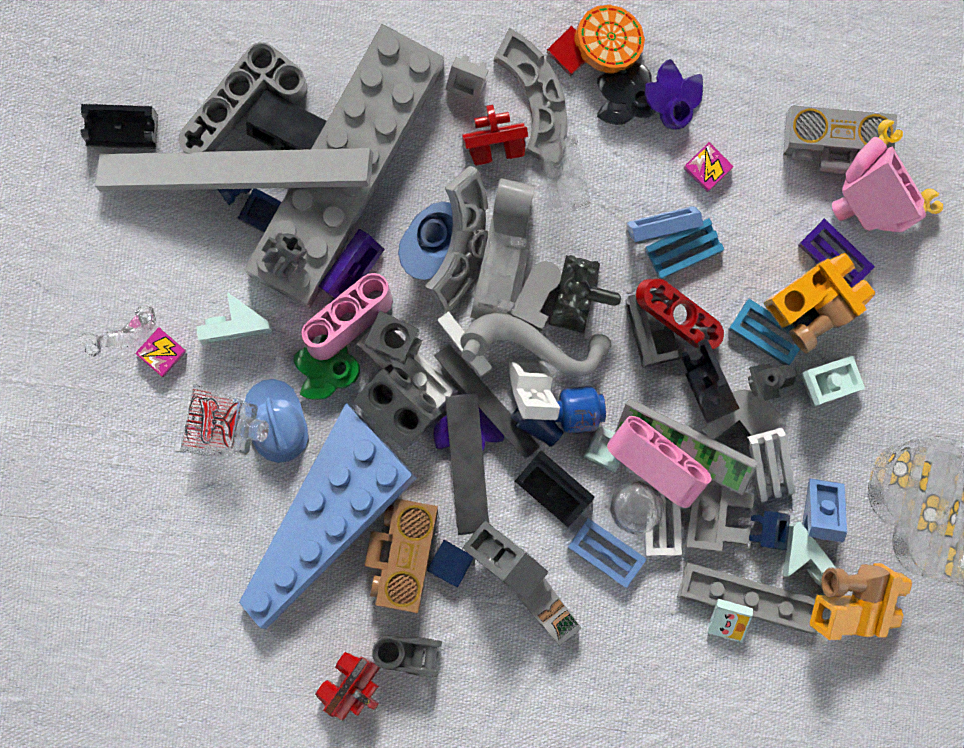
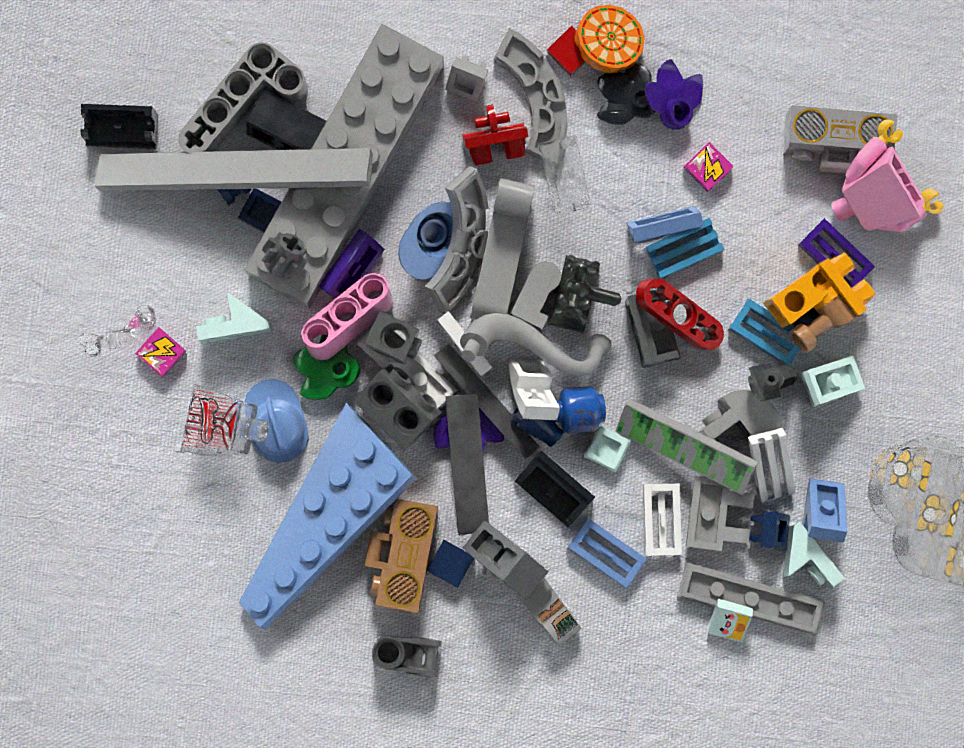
red hips [315,652,380,721] -> none
clear hinge [478,232,530,314] -> none
bright pink beam [607,416,711,508] -> none
clear hair [609,480,664,535] -> none
black hinge [682,338,740,424] -> none
light orange hips [809,563,913,640] -> none

